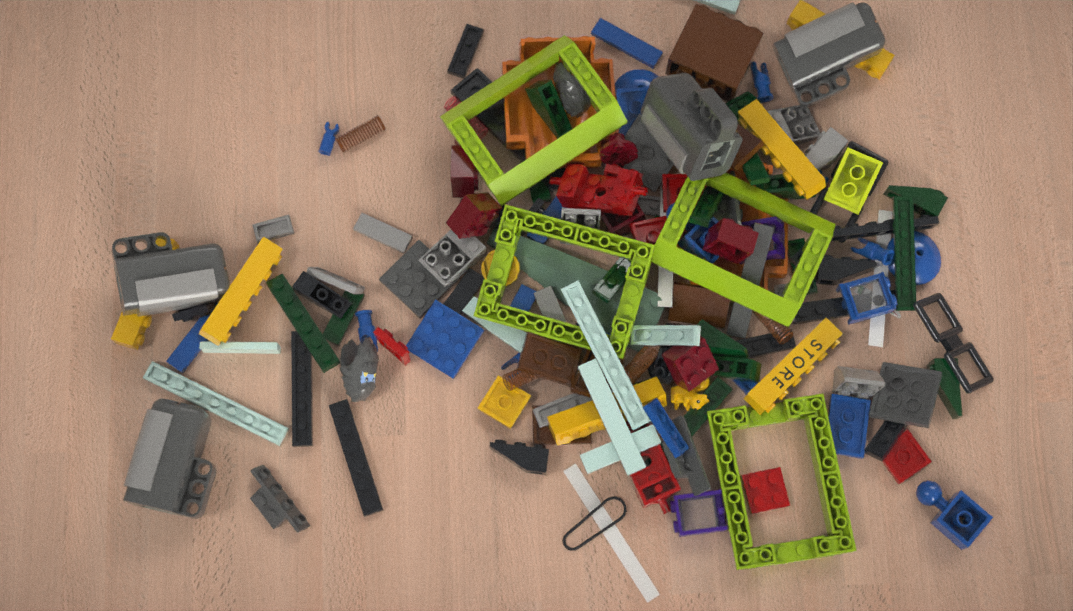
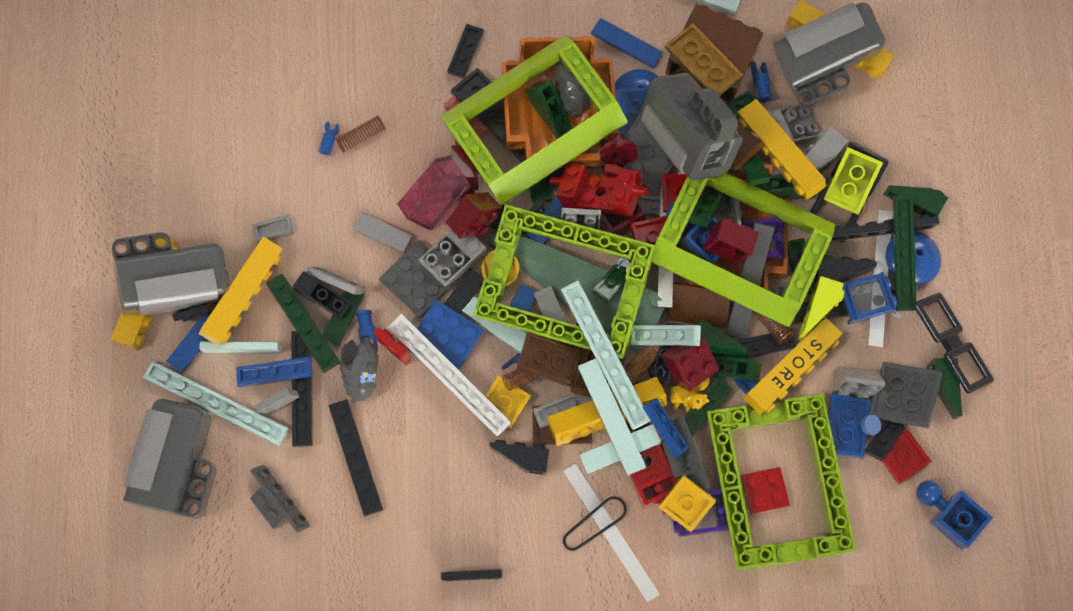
blue piece [850,238,895,266] -> none
none -> blue tile [236,357,313,387]
none -> light grey tile [255,388,299,414]
none -> white plate [388,314,511,437]
none -> clear pink slope [397,155,471,231]
none -> black tile [441,569,502,582]
none -> yellow plate [659,475,716,532]
none -> pearl gold tile [664,23,743,97]
none -> neon yellow slope [797,276,845,341]
none -> medium blue tile [861,415,881,435]

